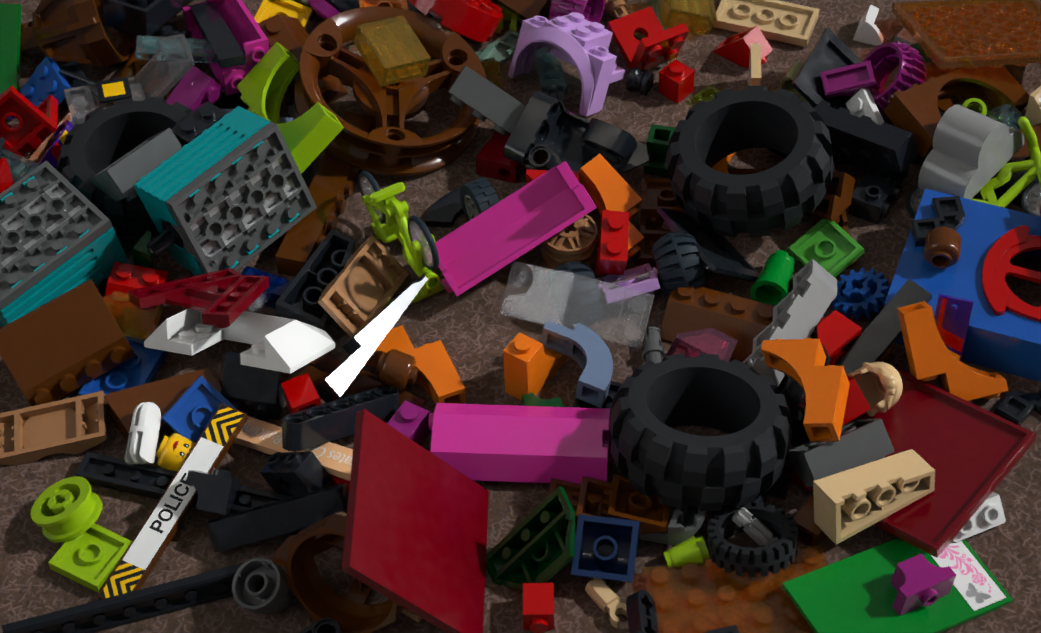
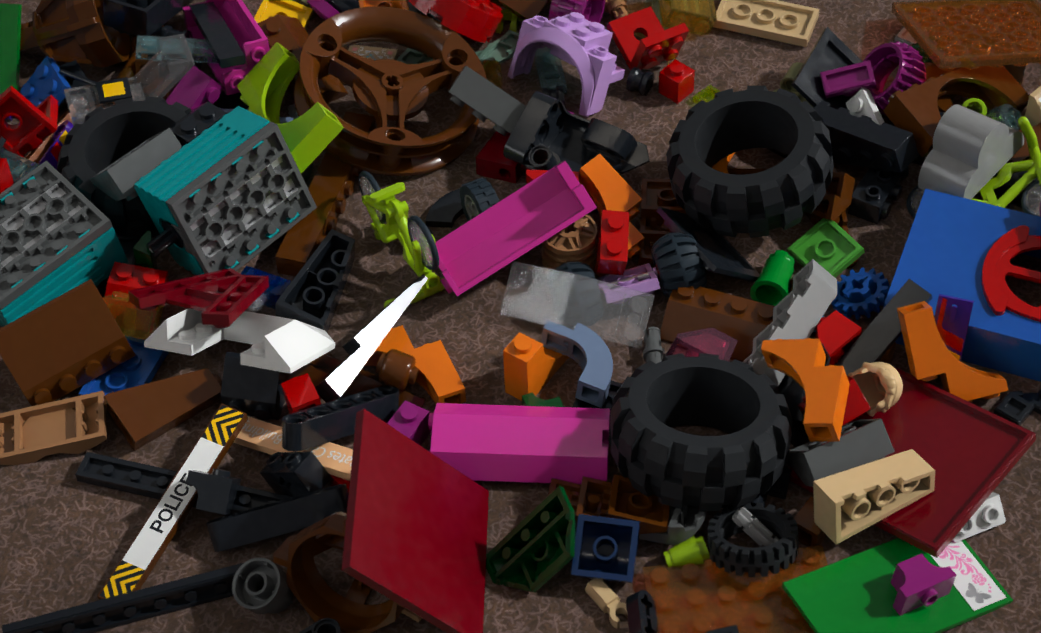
lime wheel [31,476,103,543] -> none
lime plate [48,523,133,593] -> none
white arm [125,402,161,465] -> none
yellow head [155,433,196,472] -> none
blue plate [161,376,236,443] -> none
medium nougat slope [318,235,409,338] -> none
clear yellow brick [354,15,430,86] -> none
red brick [523,583,555,633] -> none
dark green brick [643,124,675,177] -> none
red slope [713,26,773,68] -> none
tan tile [748,43,761,86] -> none
white tile [853,5,884,46] -> none
black tile [910,196,965,247] -> none
reddish brown head [923,227,962,269] -> none

